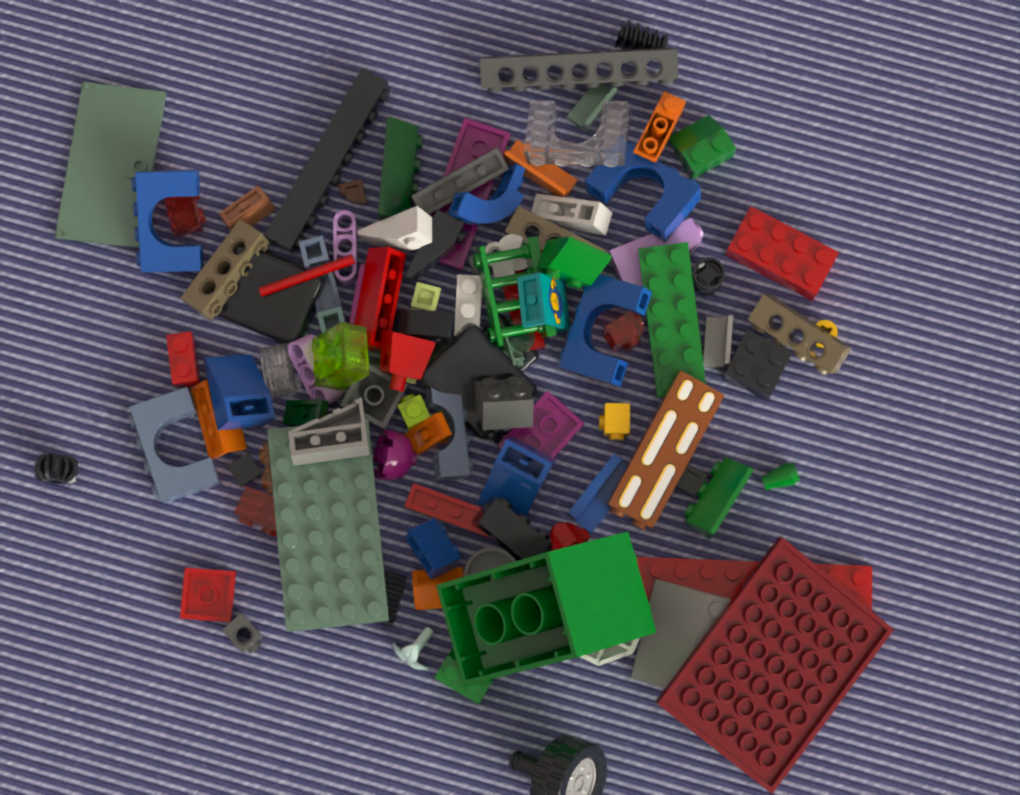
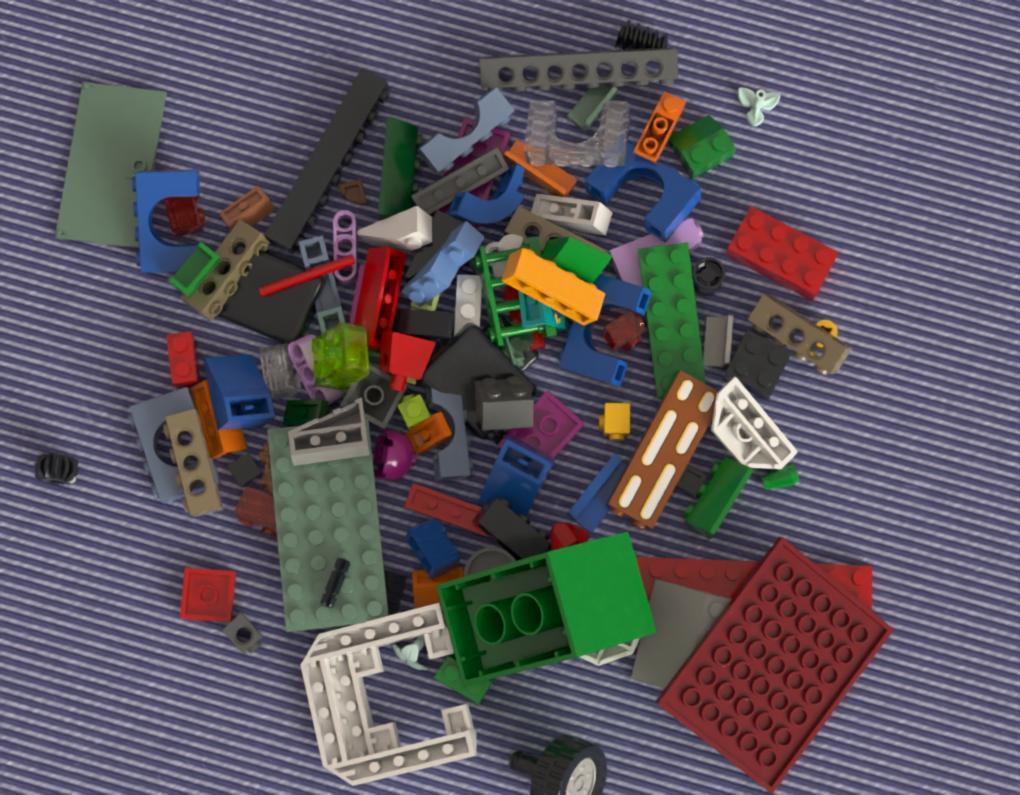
none -> dark tan brick [163,409,223,517]
none -> green panel [168,241,221,299]
none -> white slope [301,603,477,786]
none -> black axle [320,558,350,608]
none -> medium blue arch [402,221,484,307]
none -> sand blue arch [416,87,515,173]
none -> light orange brick [501,248,605,326]
none -> white wedge [711,377,798,469]
none -> light aqua plant [738,87,780,126]

